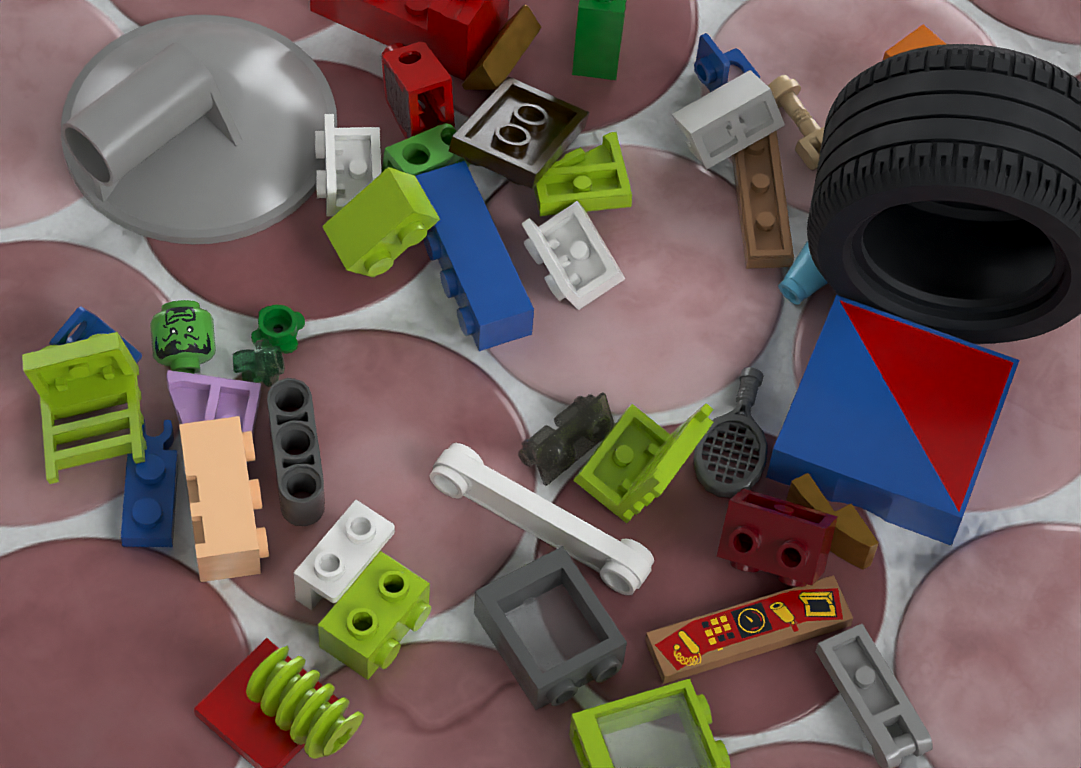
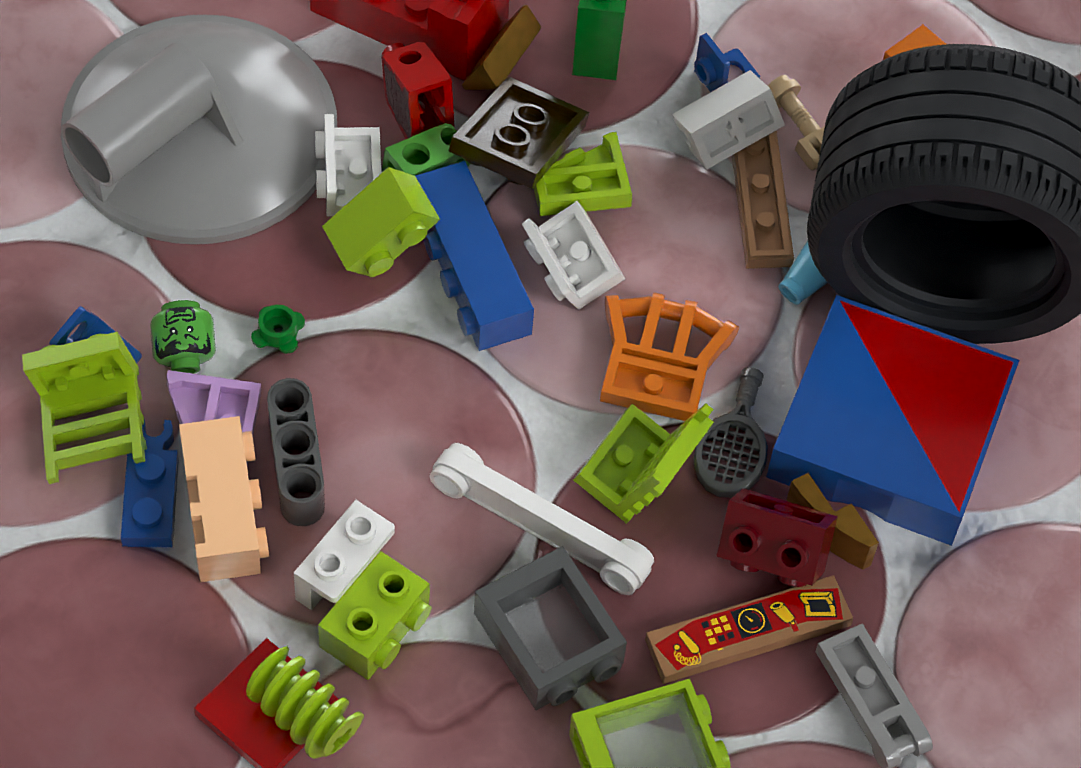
clear green plate [232,338,285,387] -> none
clear smoke hinge [518,392,615,486] -> none
none -> orange plate [600,292,739,421]

